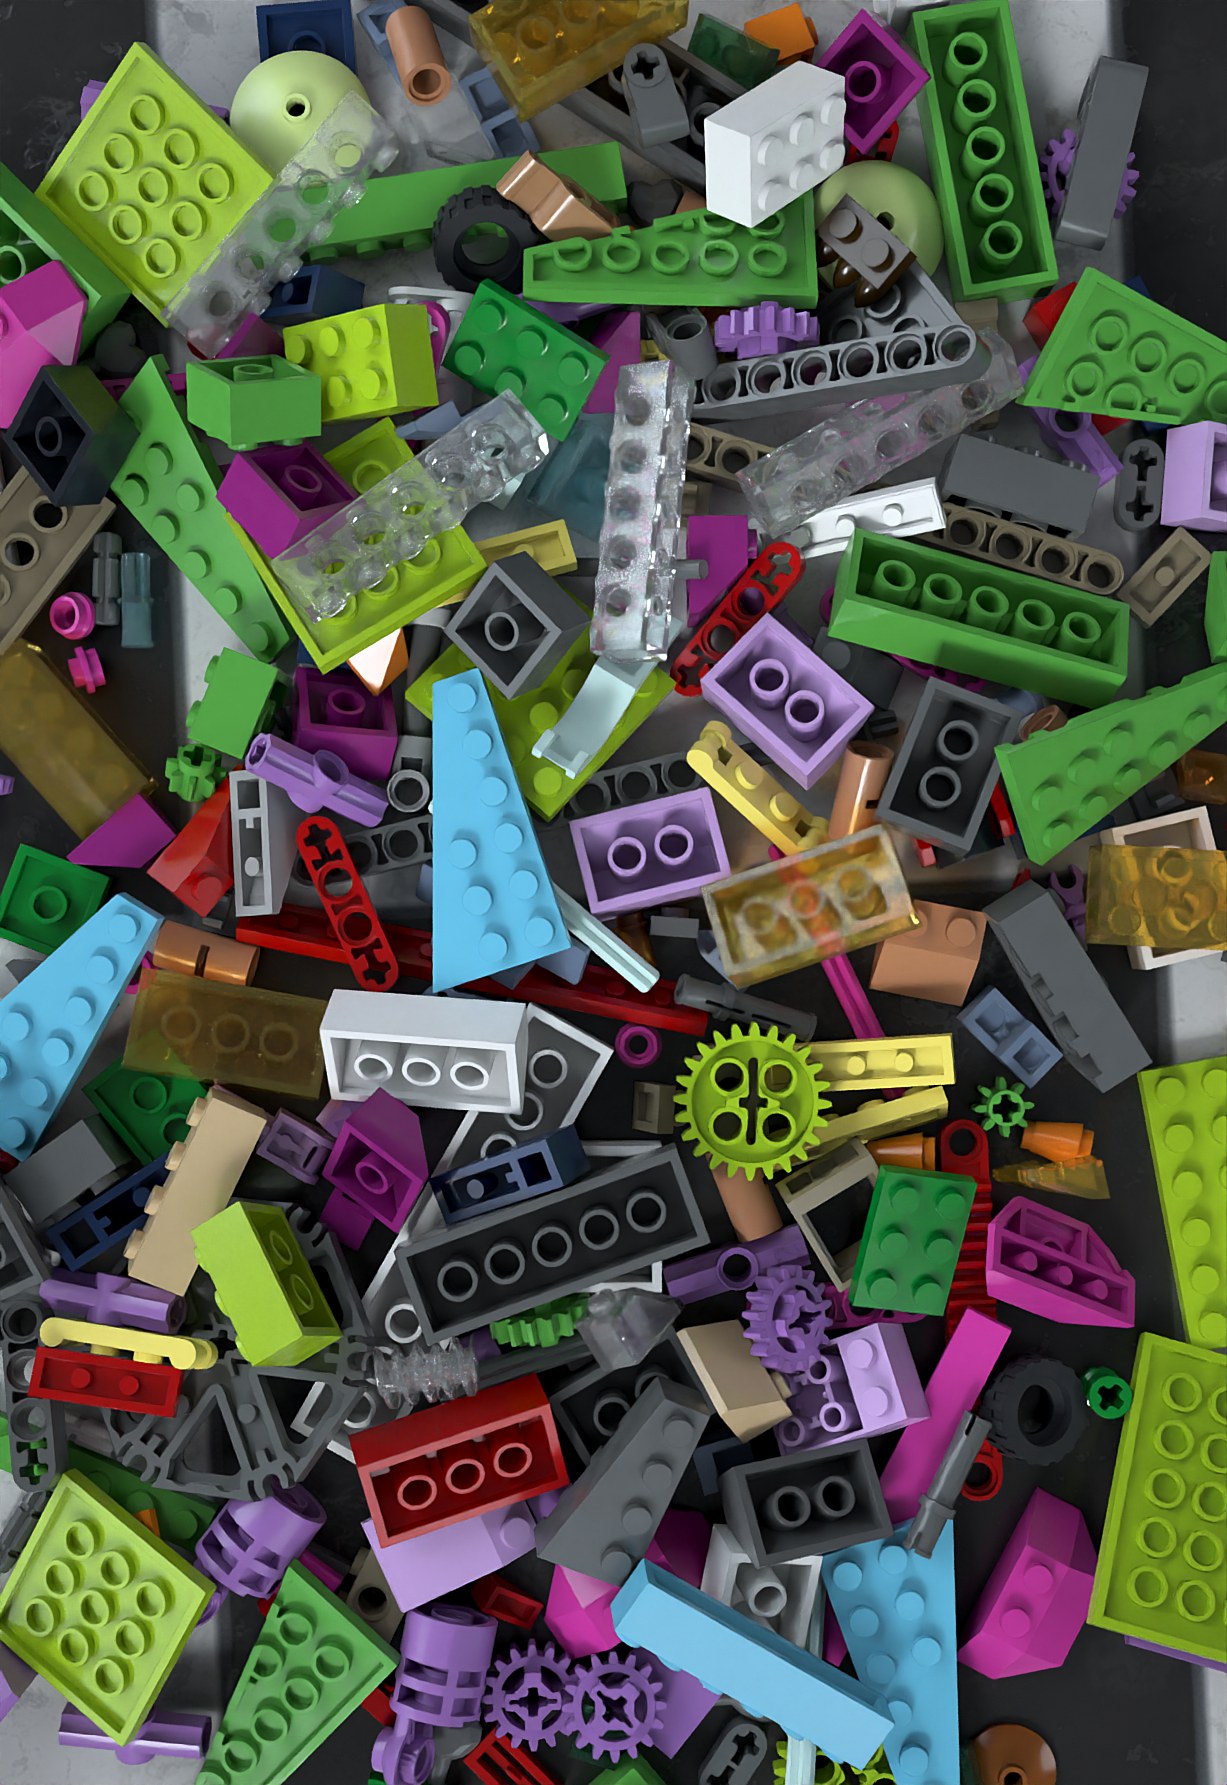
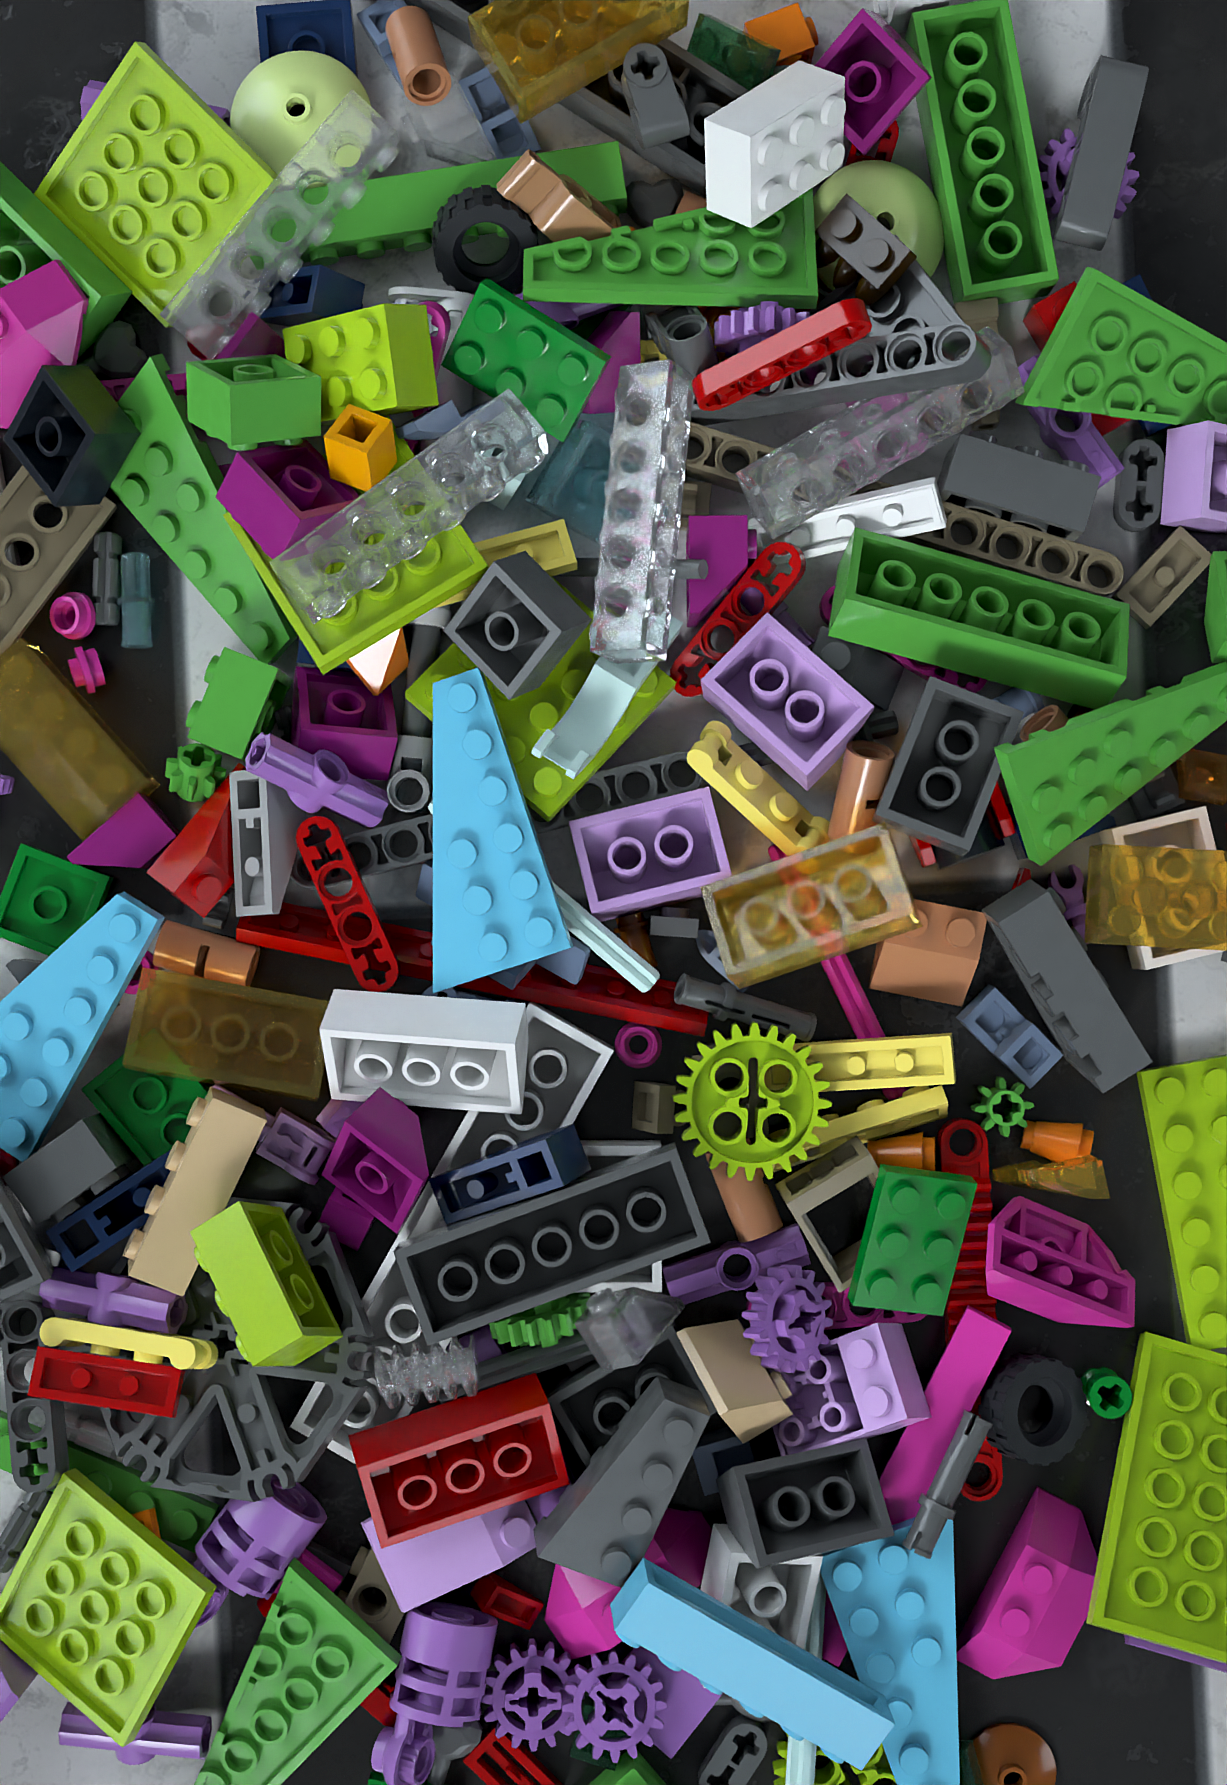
none -> light orange brick [323,404,397,494]
none -> red beam [691,298,872,411]

